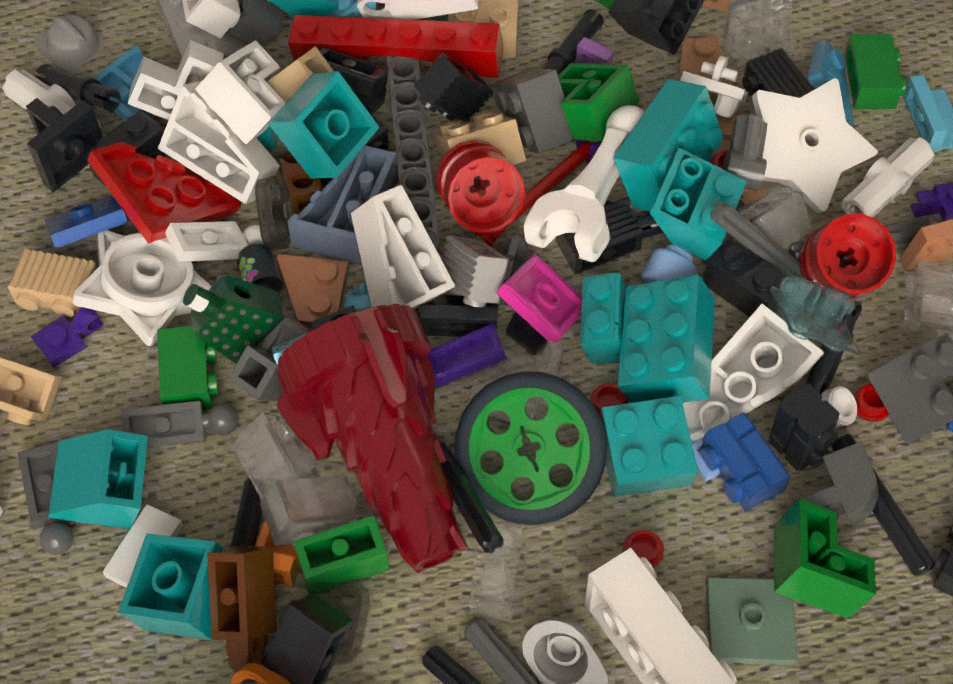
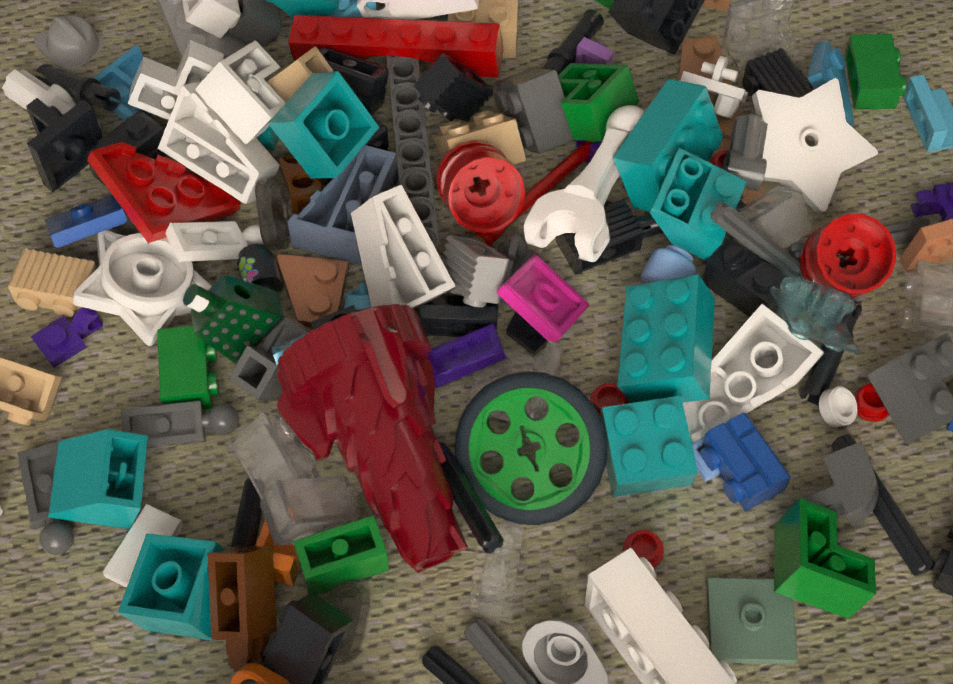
teal brick [580,272,626,364] -> none
black brick [768,384,840,471] -> none
white piece [841,137,935,217] -> none

